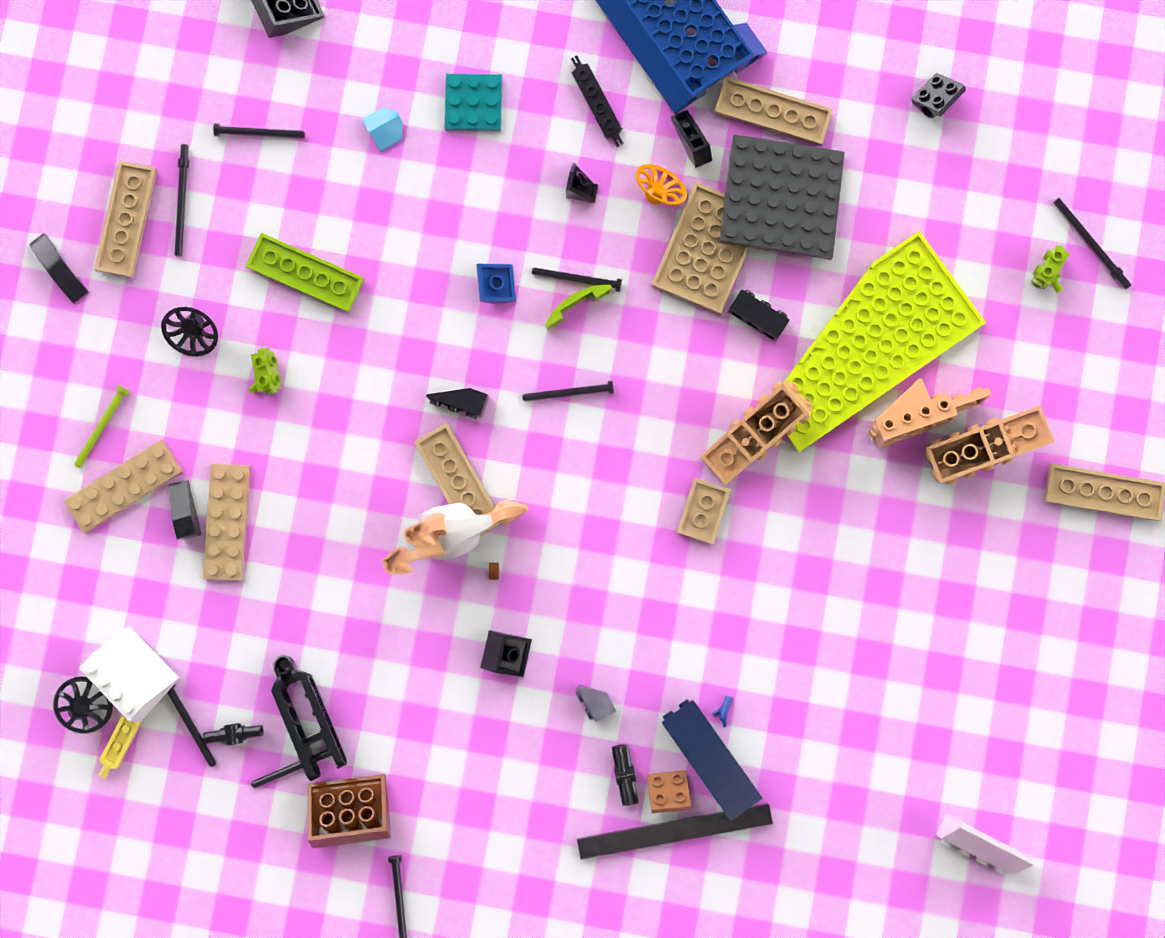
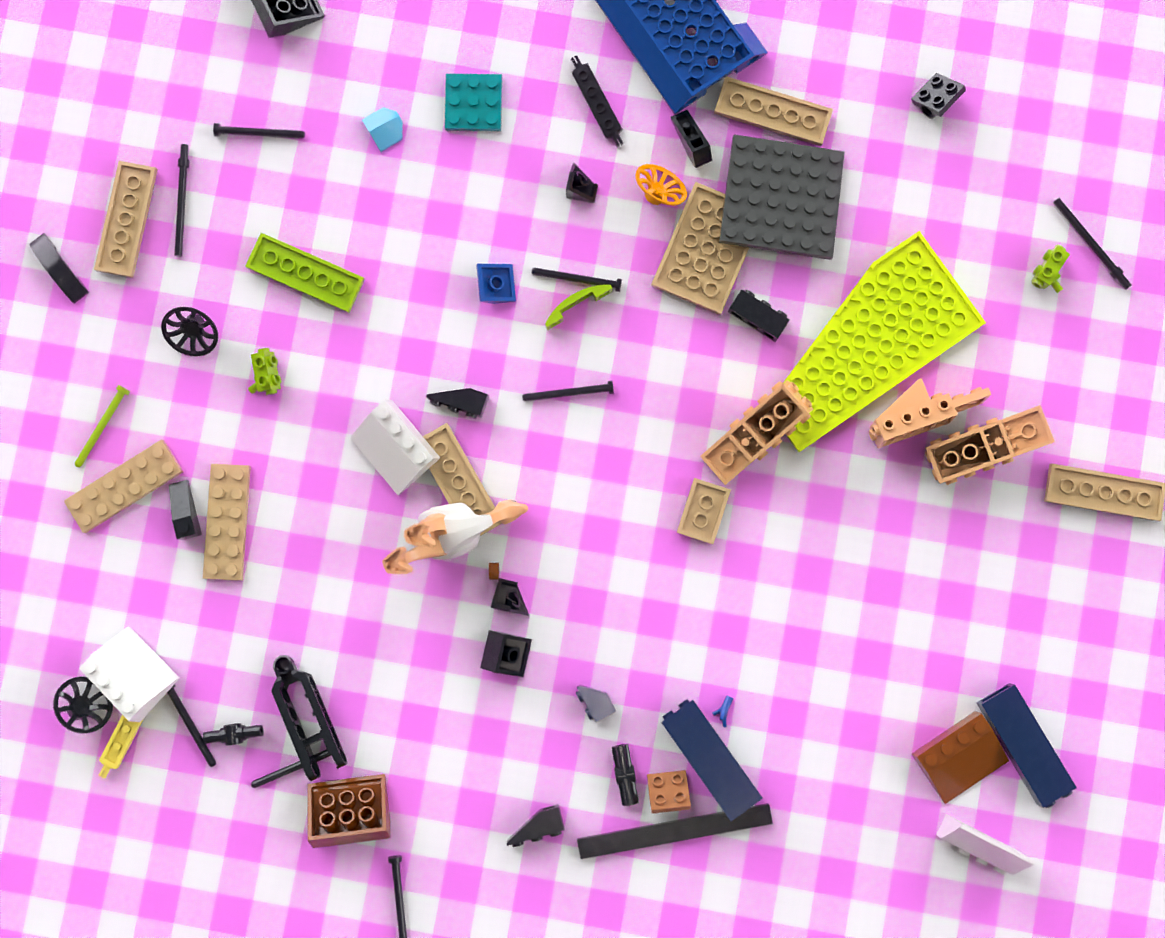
none -> white slope [350,399,440,495]
none -> black slope [491,578,530,616]
none -> black slope [507,804,565,847]
none -> dark orange slope [912,711,1009,804]
none -> dark blue brick [976,683,1077,808]

